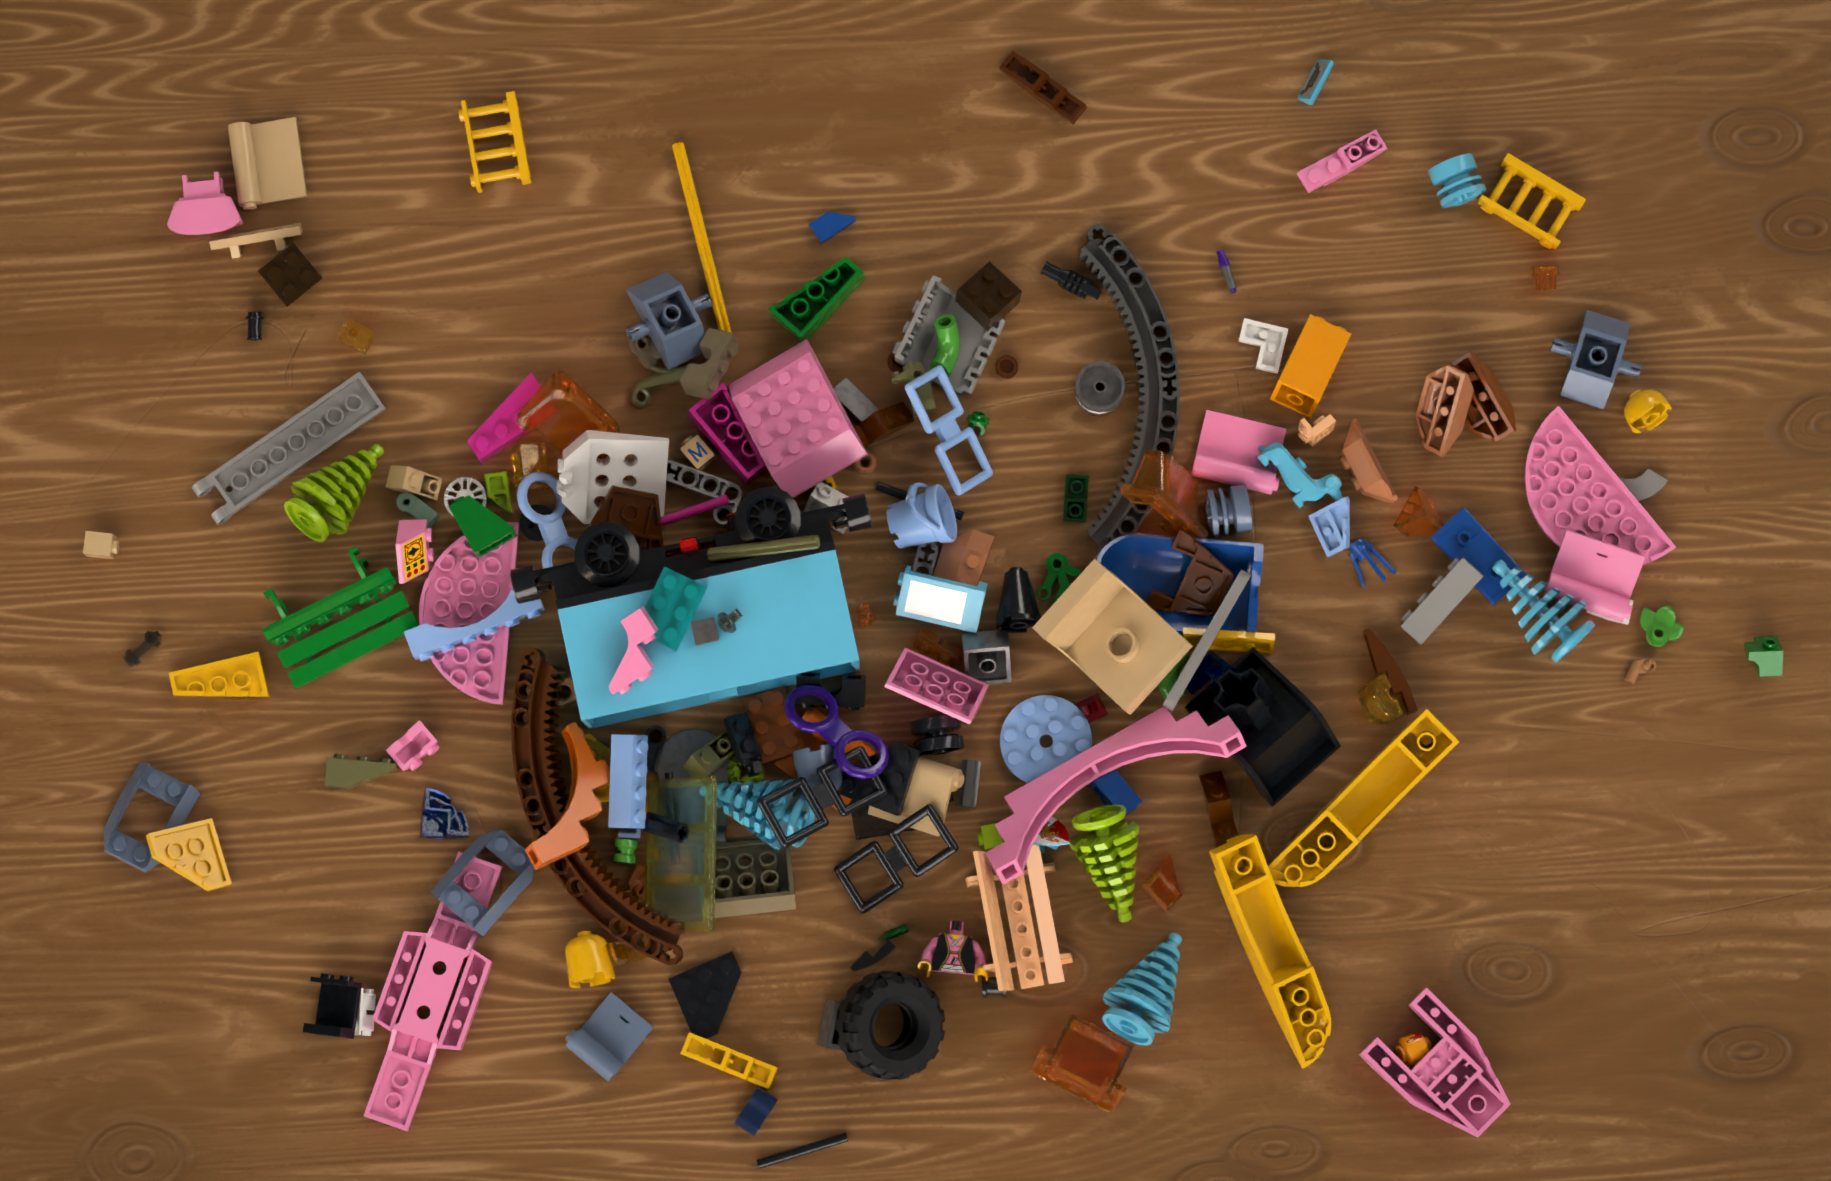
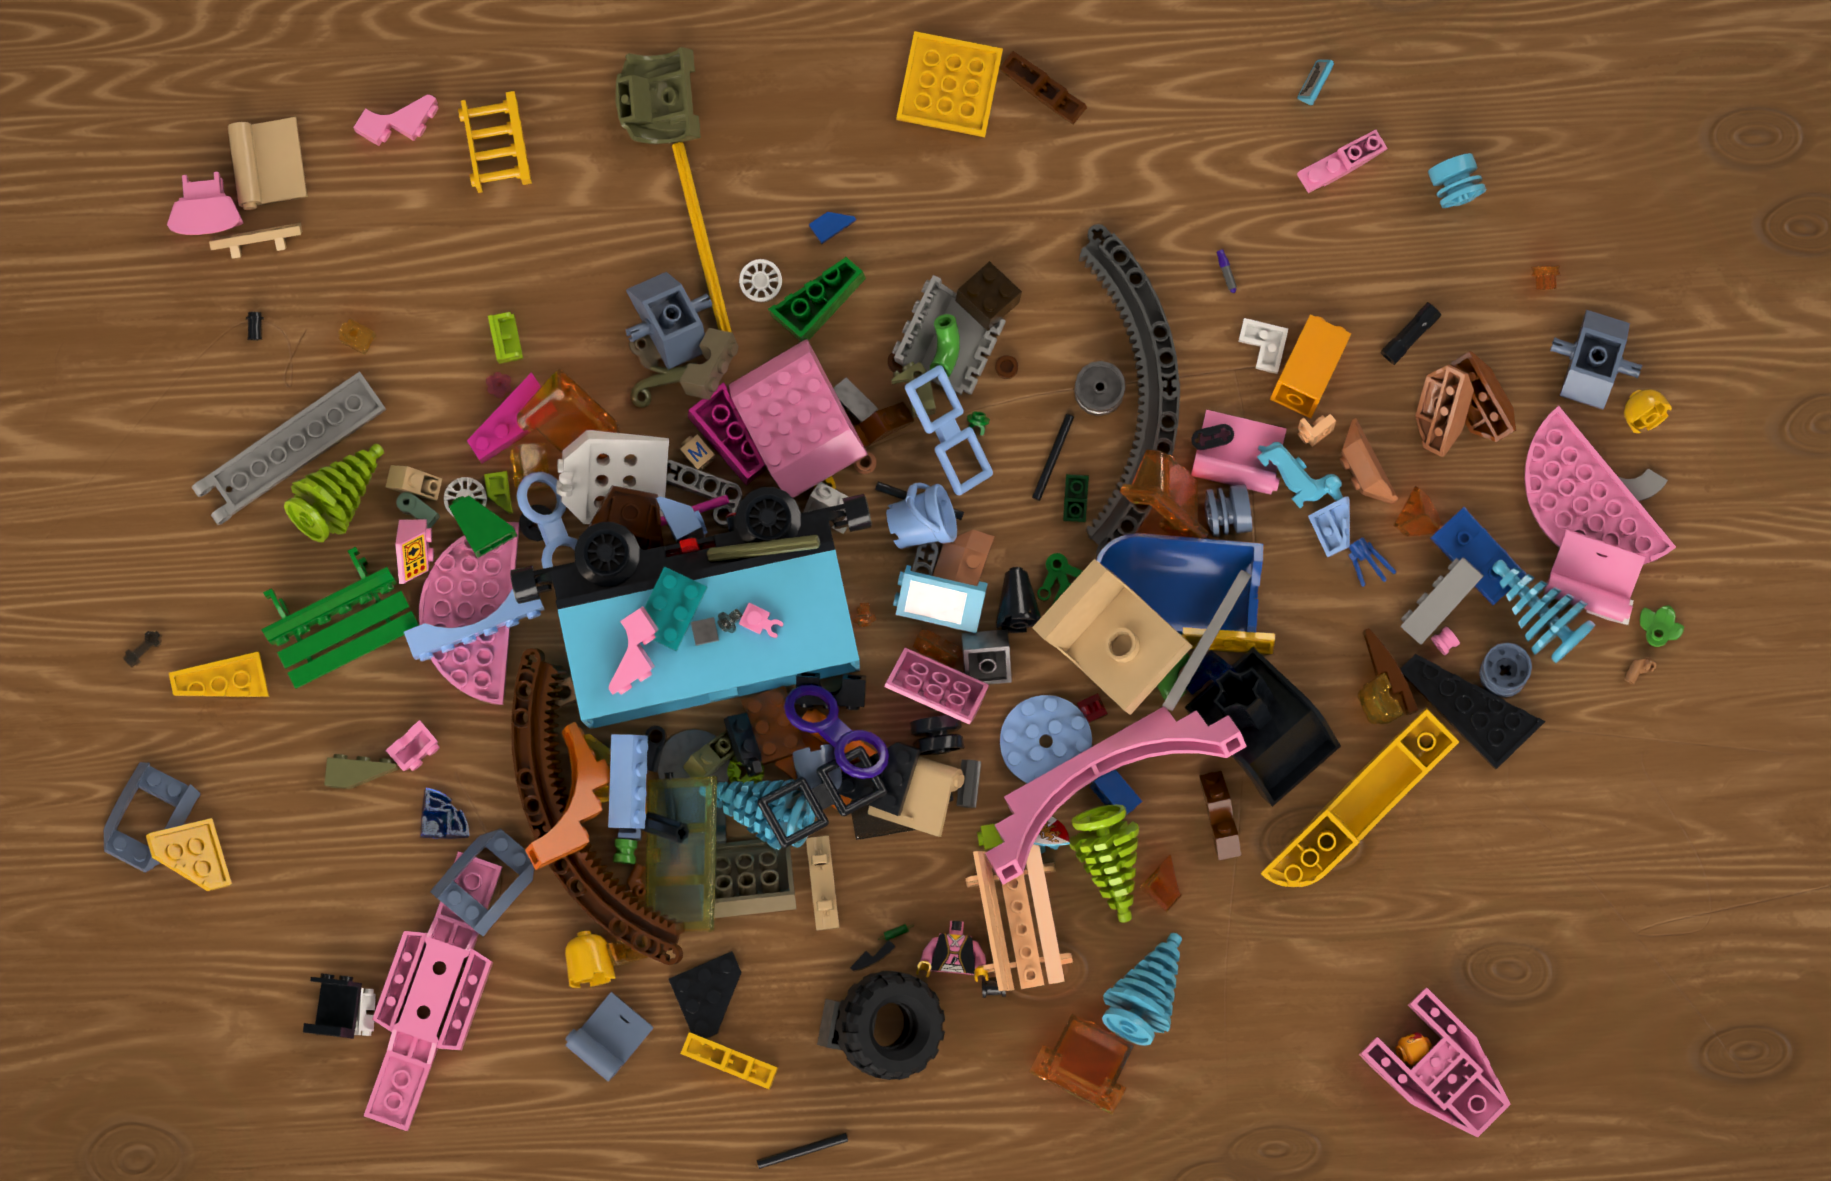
tan brick [83,531,120,559] -> none
dark brown brick [257,242,322,307] -> none
dark blue axle [734,1087,778,1136] -> none
black bar [834,804,959,914] -> none
black hinge [1040,261,1102,300] -> none
reddish brown wing [1145,527,1234,616] -> none
yellow slope [1209,834,1331,1069] -> none
yellow fence [1478,153,1586,250] -> none
brick [1744,636,1783,677] -> none
none -> bright pink arch [353,95,438,146]
none -> clear pink plant [486,372,511,398]
none -> lime hinge [488,312,523,364]
none -> olive piece [615,47,701,144]
none -> light blue wedge [656,496,708,544]
none -> white wheel [739,259,782,302]
none -> bright pink plate [739,603,784,638]
none -> tan hinge [806,835,840,931]
none -> yellow plate [896,31,1003,137]
none -> black bar [1032,414,1074,501]
none -> black beam [1191,424,1234,451]
none -> black axle [1380,302,1441,365]
none -> black wing [1400,654,1546,770]
none -> bright pink wheel [1431,626,1460,655]
none -> sand blue wheel [1479,643,1532,698]

